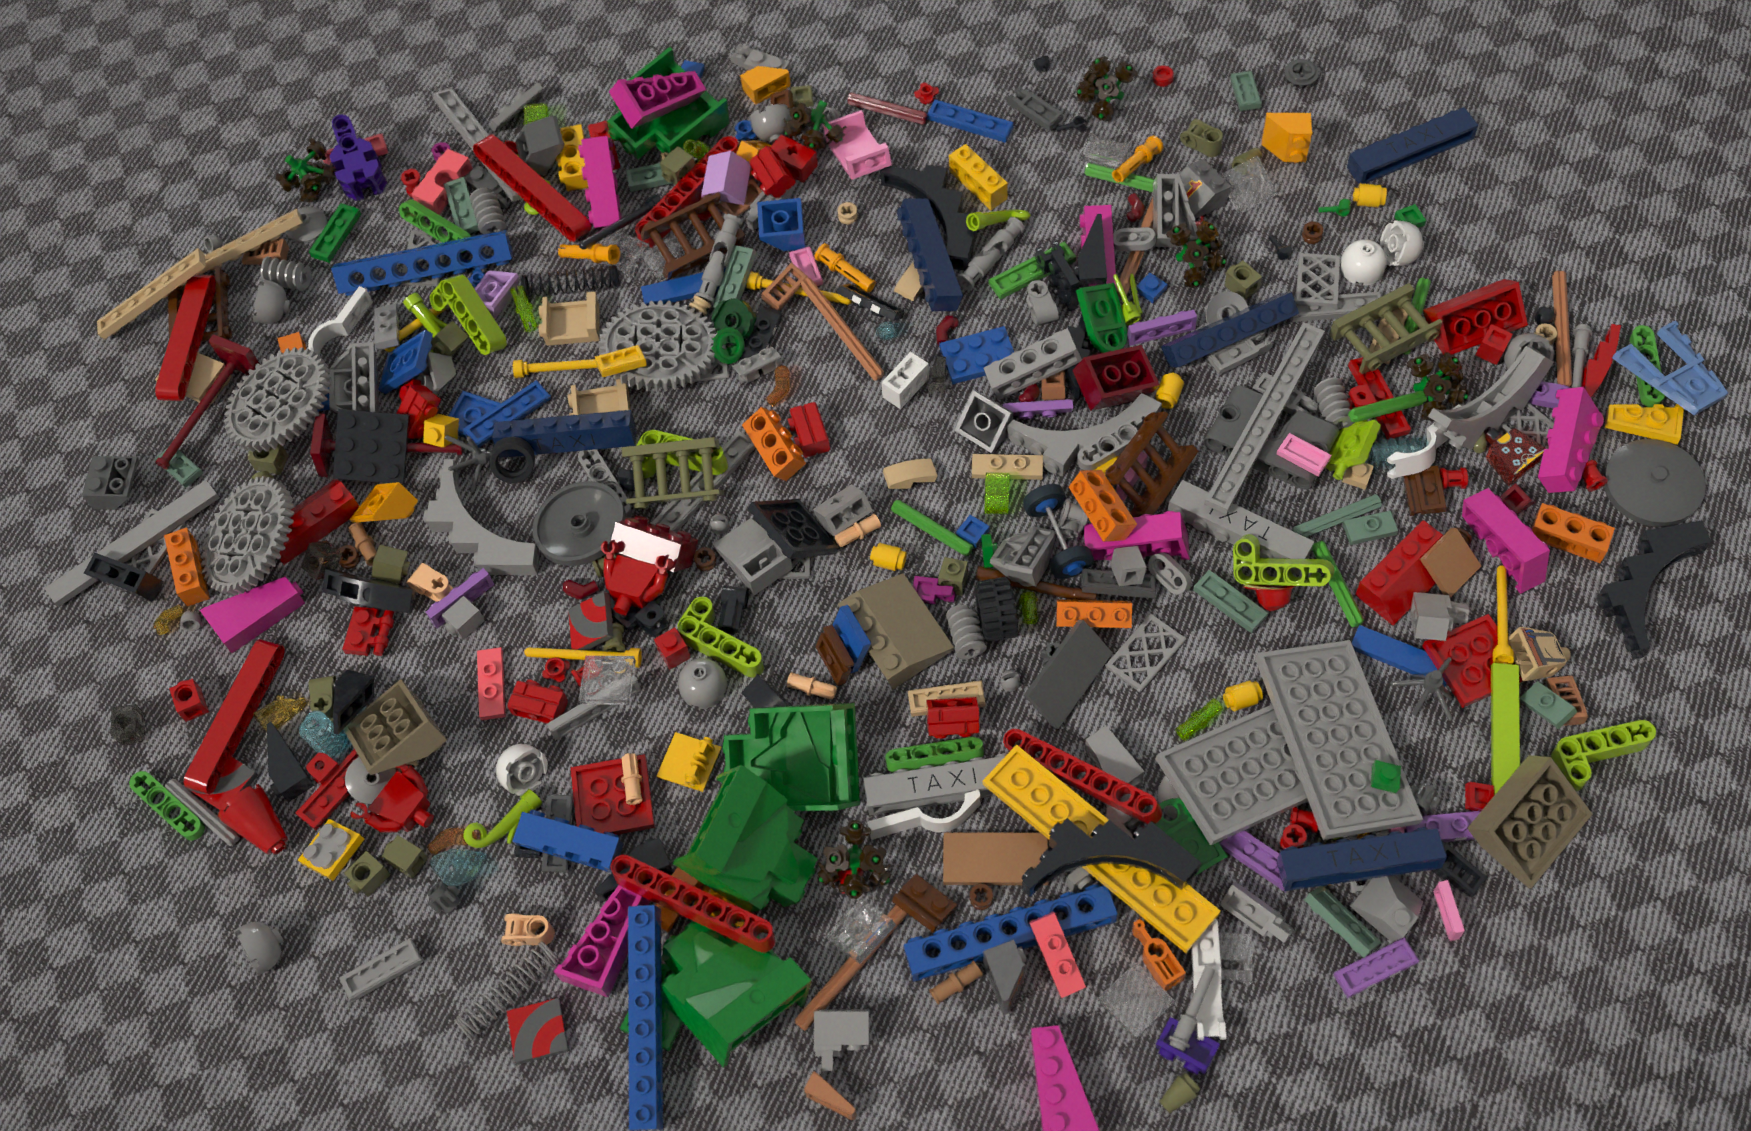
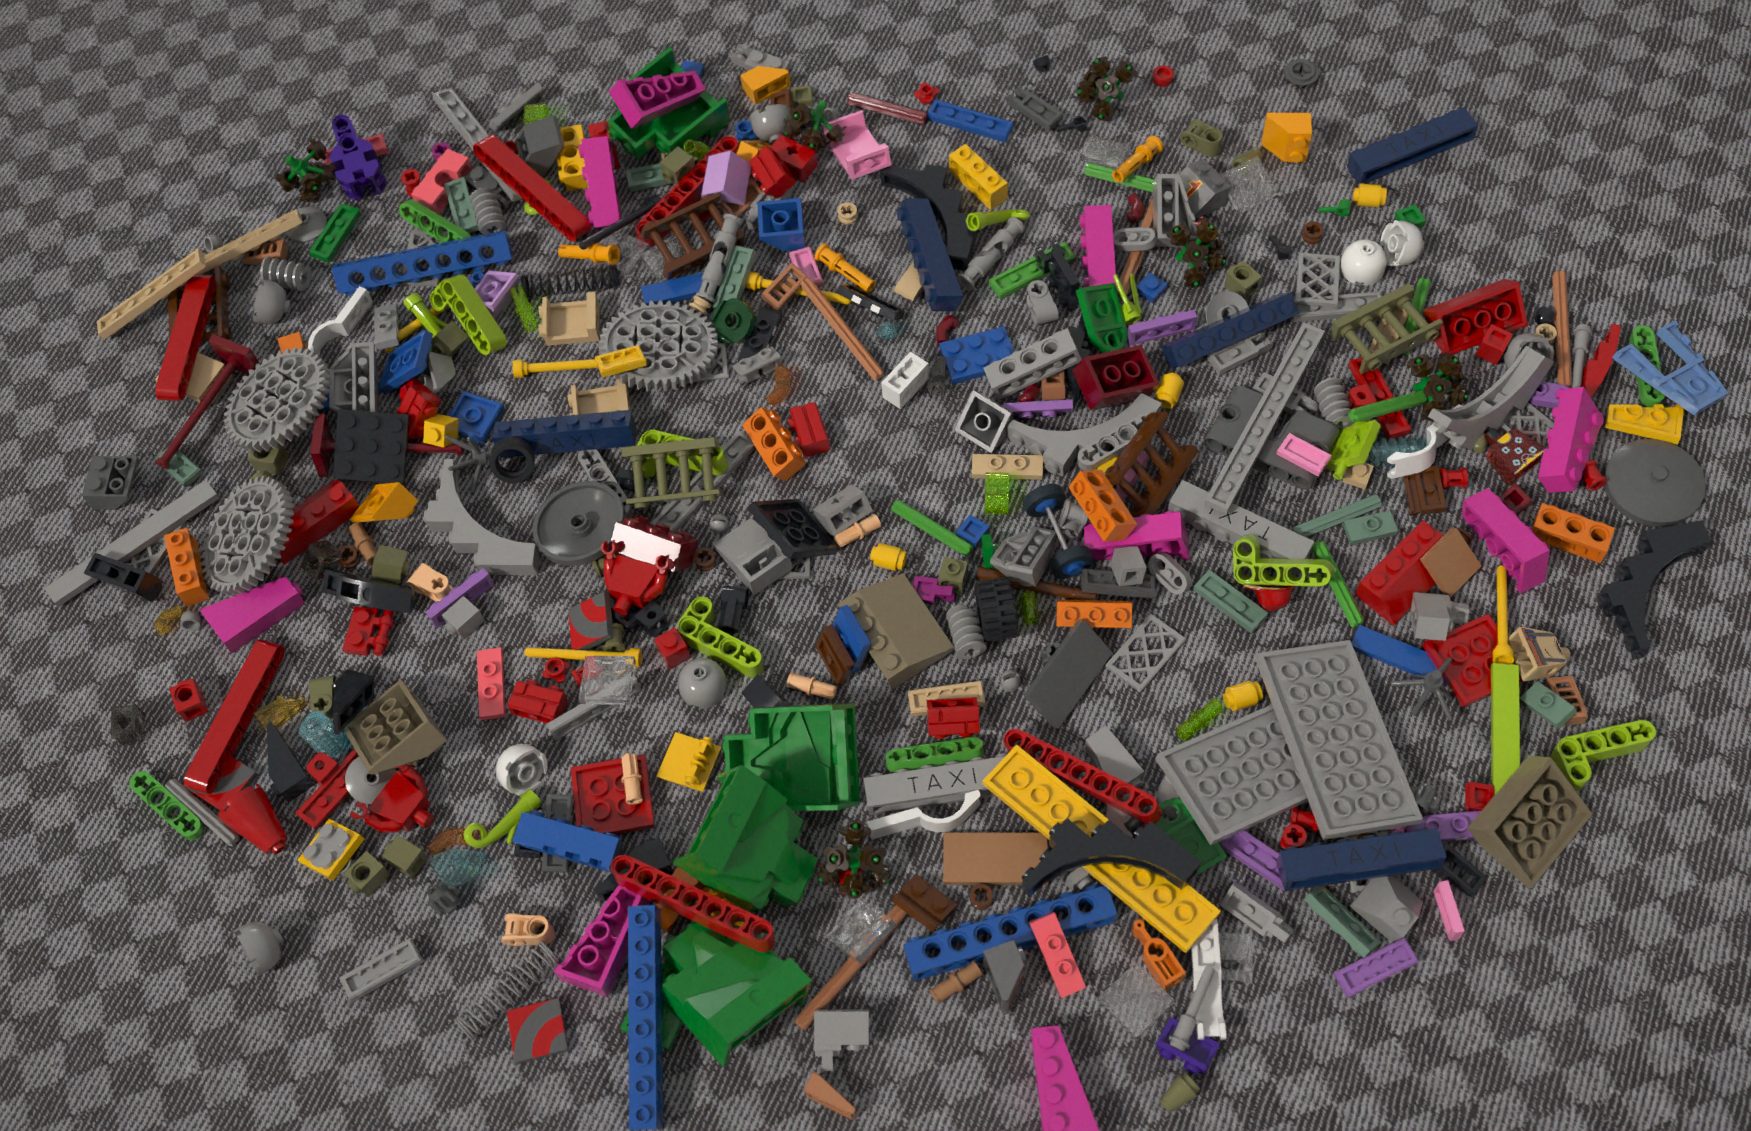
blue tile [463,380,551,448] -> none
dark red arm [563,579,599,600] -> none
green gear [711,327,744,364] -> none
tan slope [883,459,937,489] -> none
black slope [1073,214,1107,288] -> none
sand green plate [1230,71,1262,111] -> none
green plate [1371,760,1401,793] -> none

